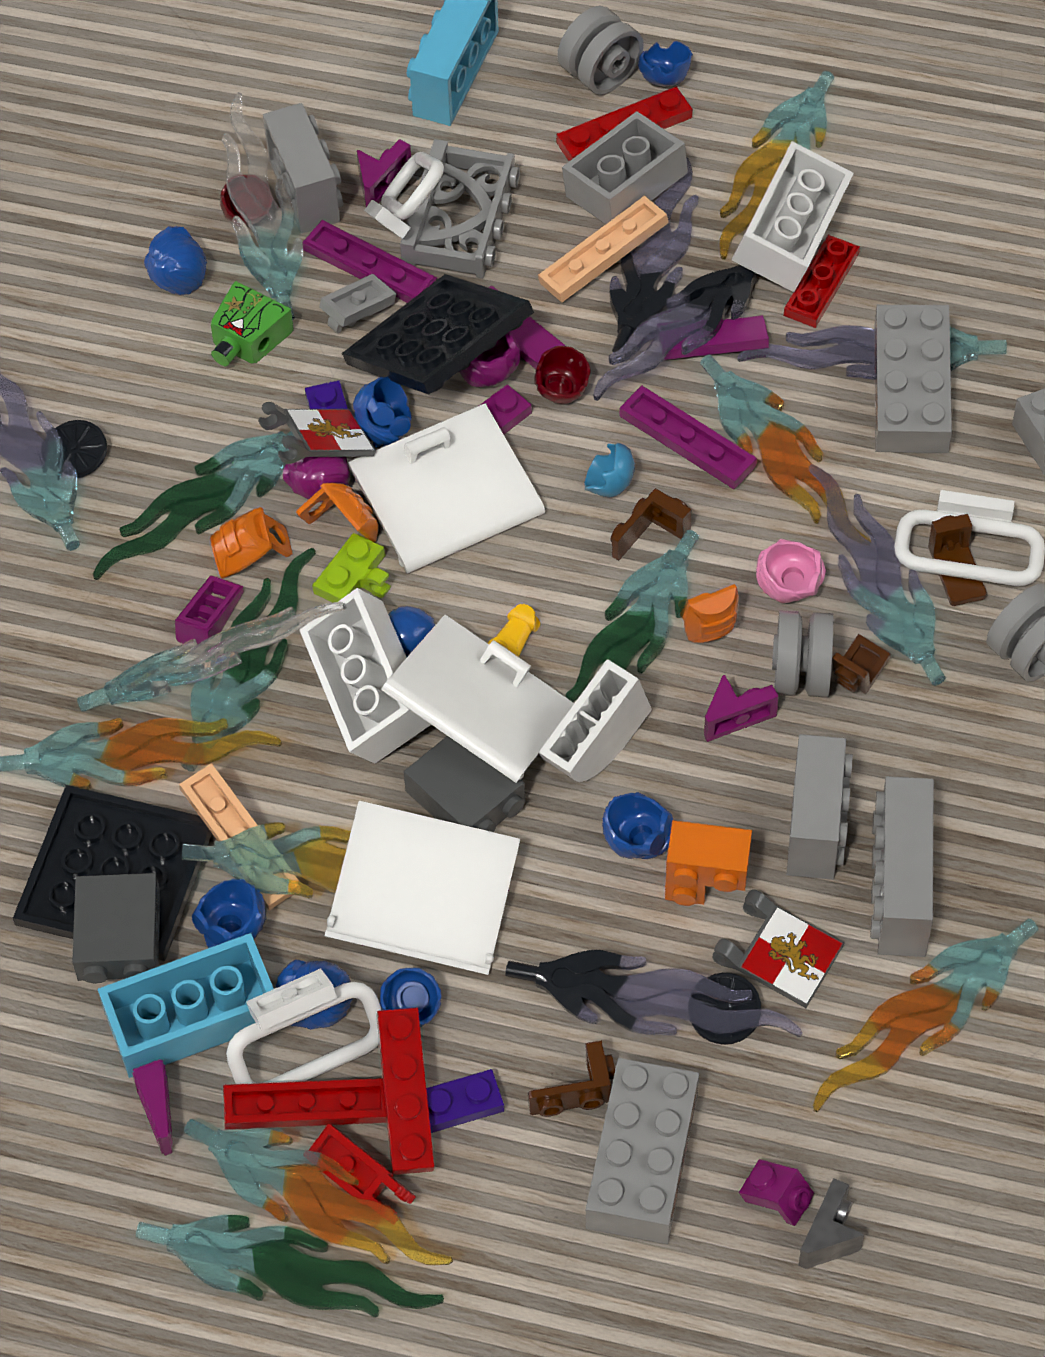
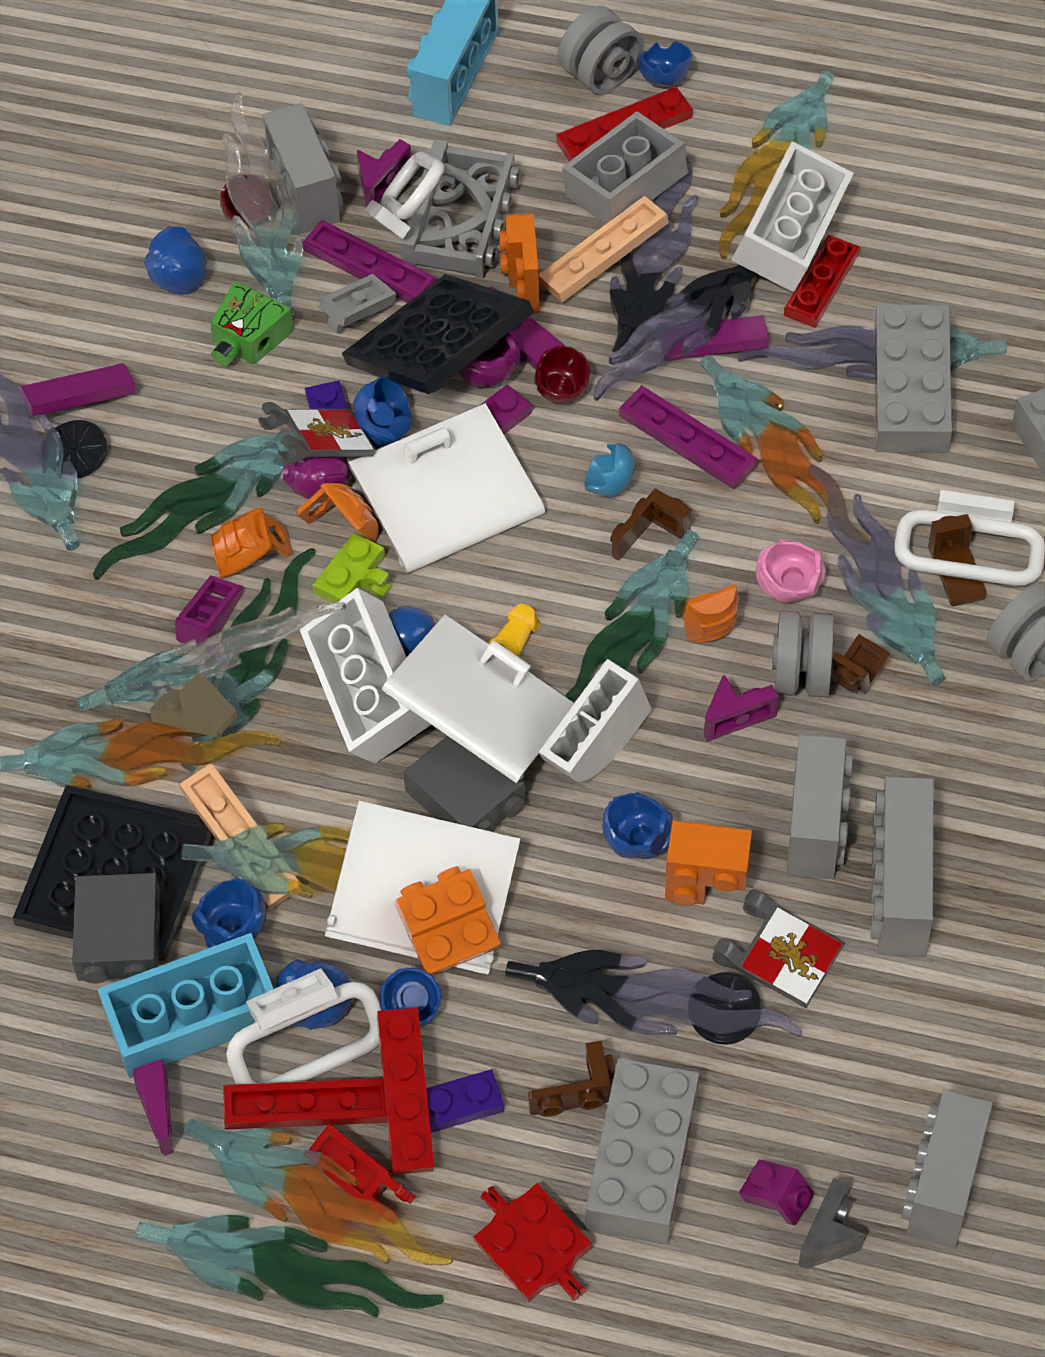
piece [813,918,1038,1112] -> none
none -> magenta tile [21,363,136,416]
none -> dark tan slope [150,673,237,738]
none -> orange plate [395,866,501,976]
none -> red plate [473,1183,593,1302]
none -> orange plate [499,214,539,314]
none -> light grey brick [902,1089,993,1249]

